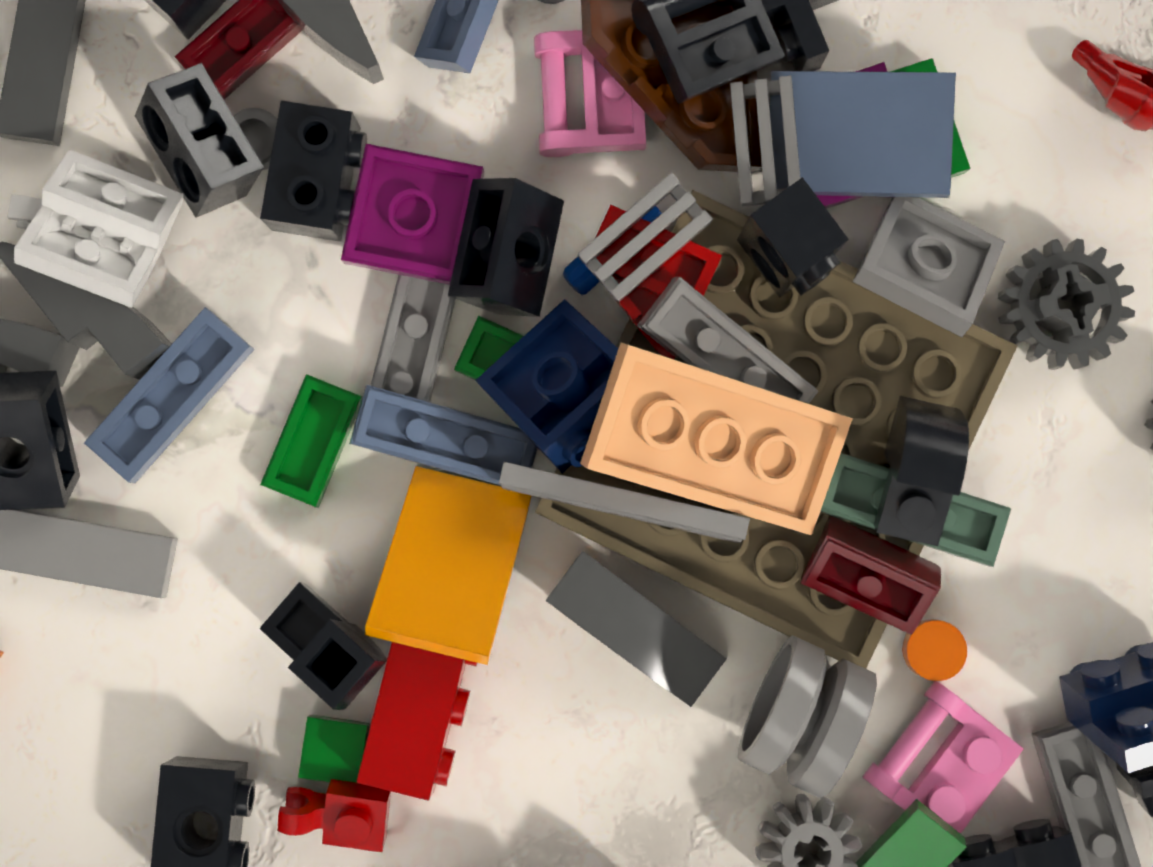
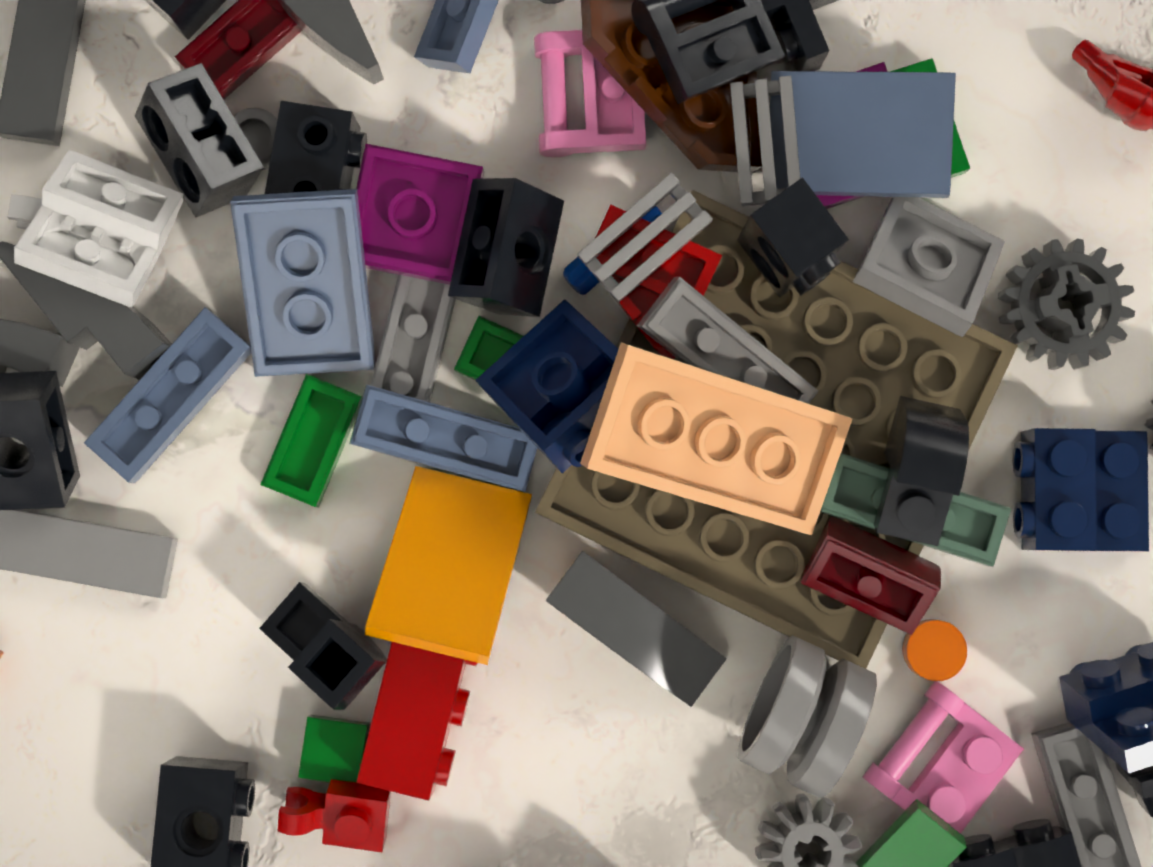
light grey tile [499,462,750,542] -> none
none -> sand blue tile [230,189,376,377]
none -> dark blue plate [1012,428,1149,552]

